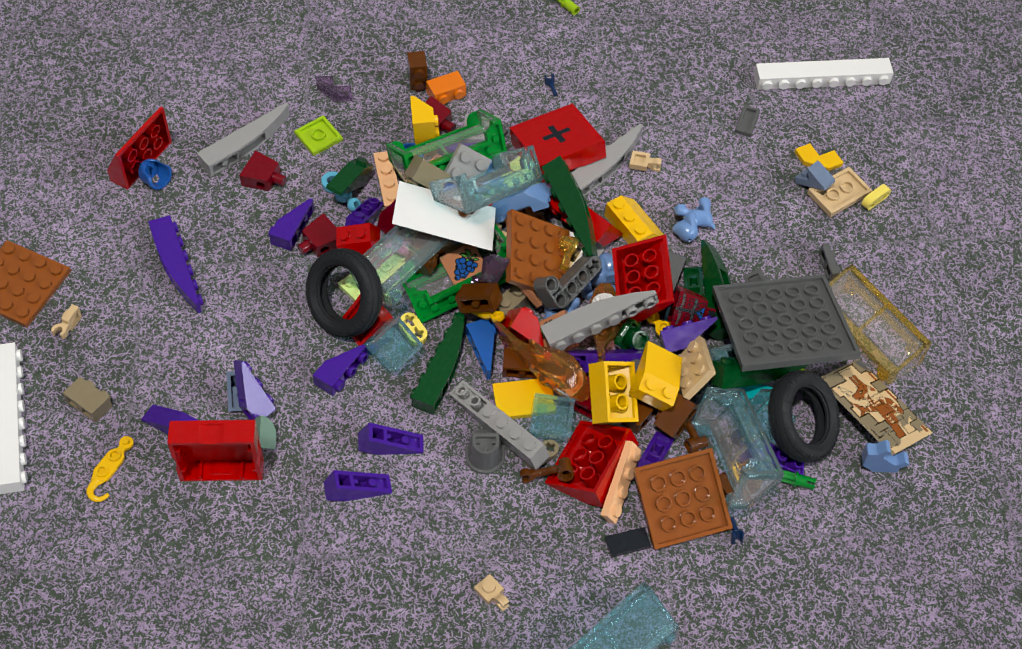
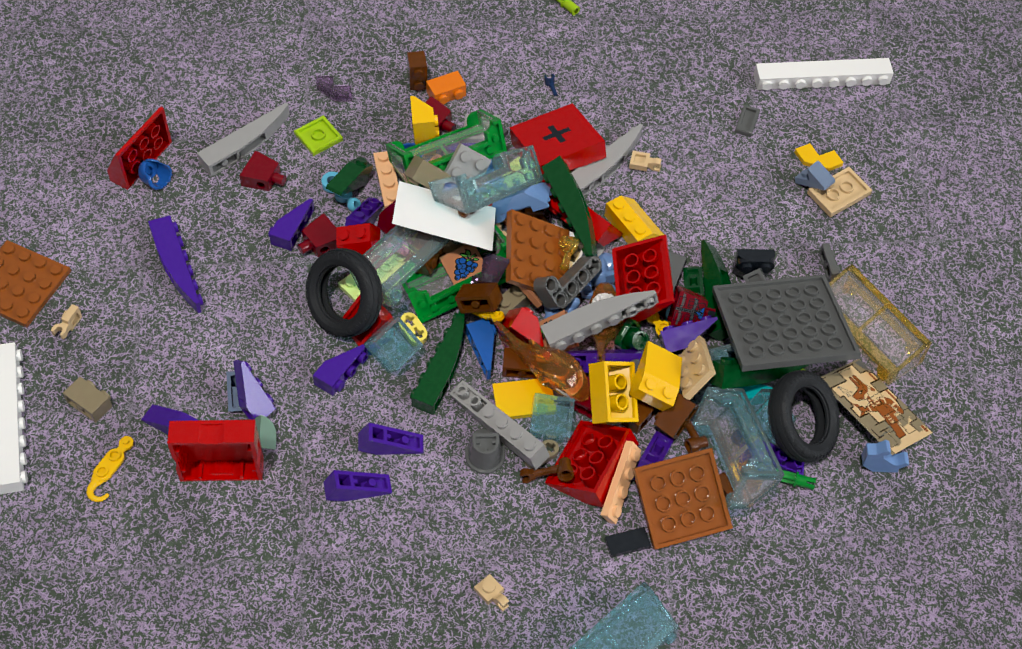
medium blue animal [672,197,715,243] -> none
dark blue hand [730,517,744,544] -> none
light yellow beam [861,184,891,211] -> none
none -> black slope [731,249,775,279]

